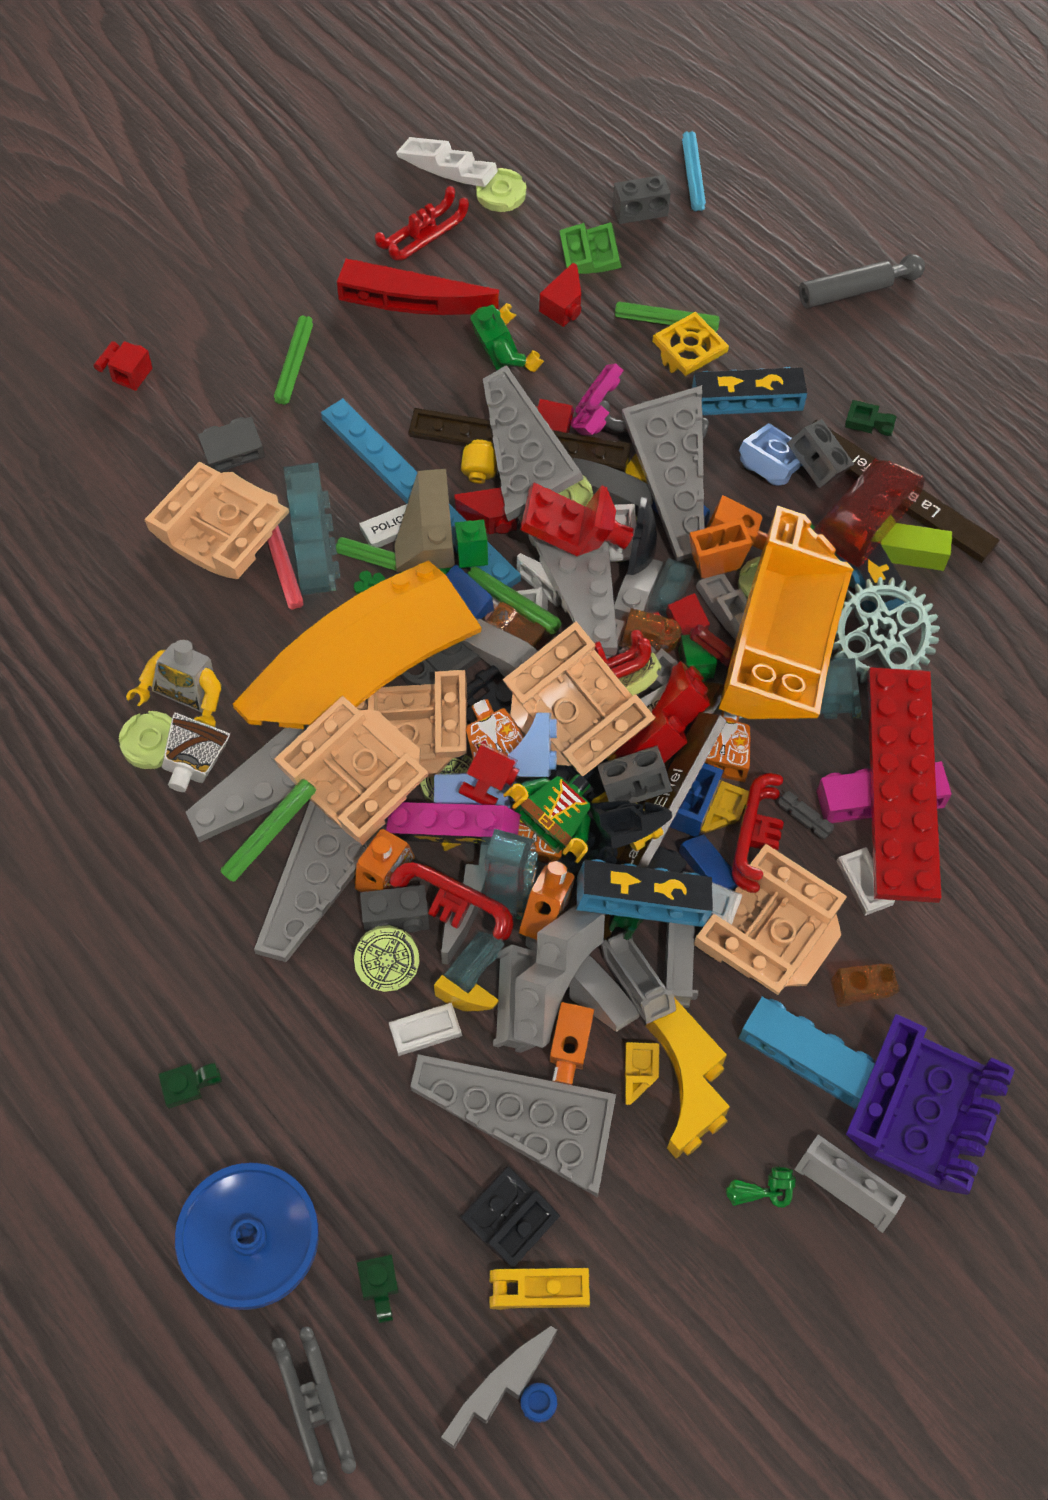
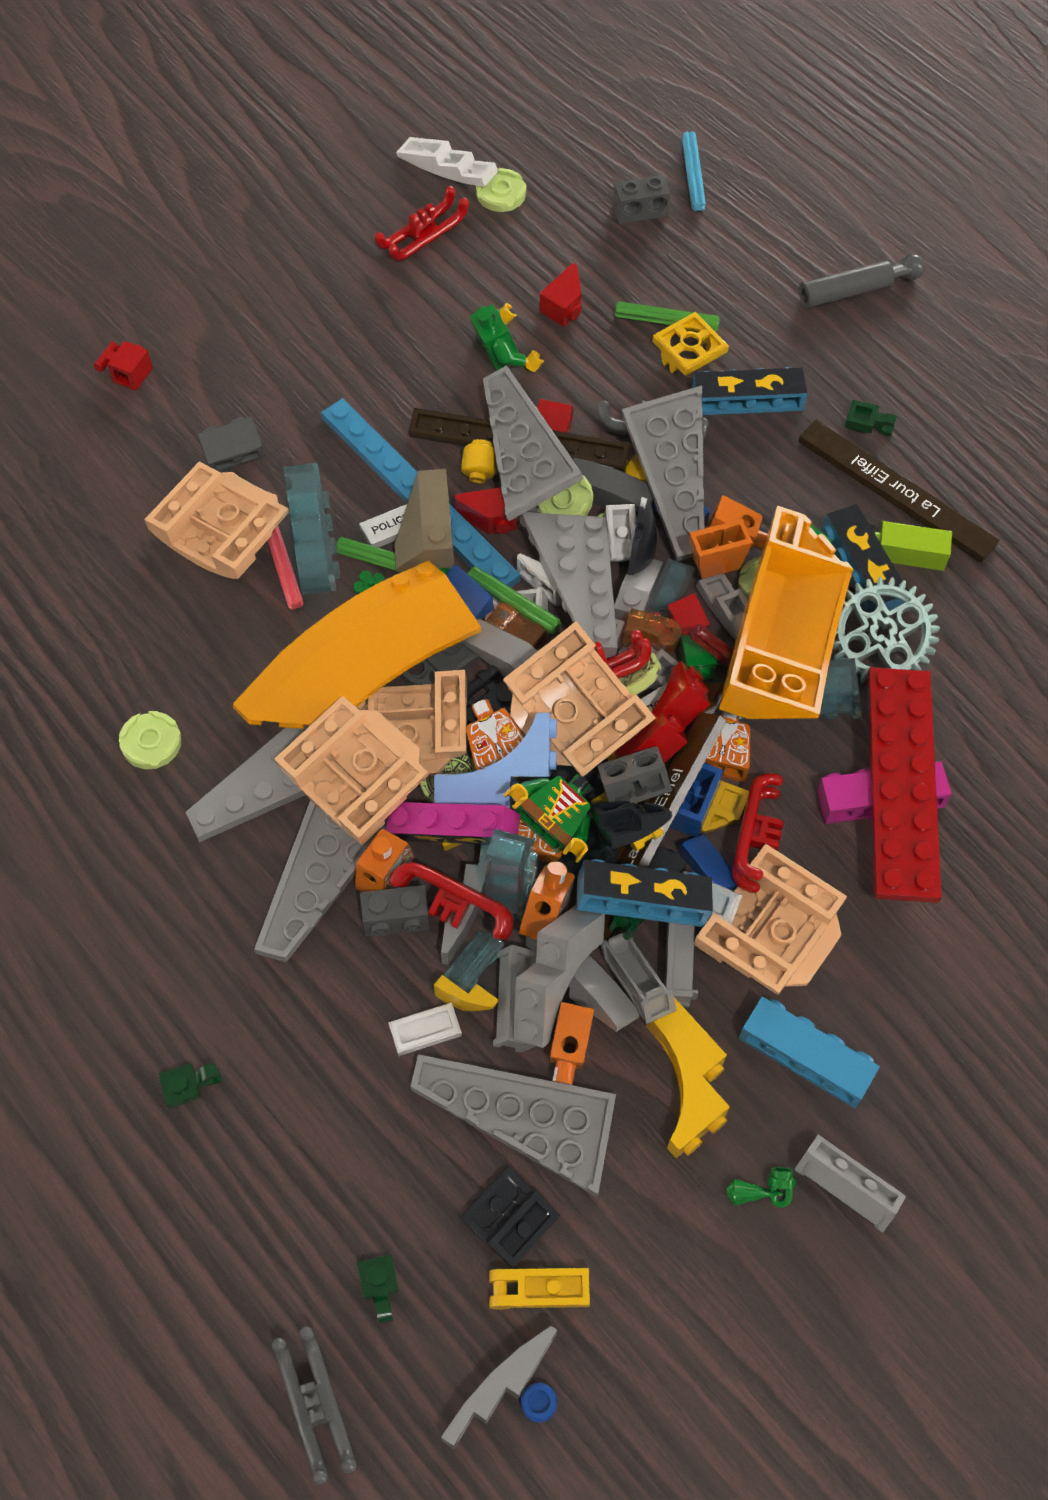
torso [126,640,221,728] -> none
torso [162,712,230,792] -> none
blue dish [175,1163,319,1310] -> none
bright green axle [221,779,316,882] -> none
bright green axle [274,315,313,405] -> none
red slope [337,258,499,315] -> none
yellowish green tile [354,925,419,992] -> none
green brick [455,520,488,568] -> none
red brick [458,744,520,805] -> none
red plate [520,482,634,557] -> none
bright green slope [559,222,622,274] -> none
dark pink plate [571,363,624,435] -> none
yellow slope [625,1042,659,1105] -> none
light blue slope [739,423,802,486] -> none
dark grey axle [778,791,834,840] -> none
dark grey brick [787,419,854,488] -> none
clear red windscreen [813,458,925,568] -> none
clear orange leg [830,964,900,1008] -> none
white tile [836,847,895,916] -> none
dark purple slope [846,1014,1015,1195] -> none

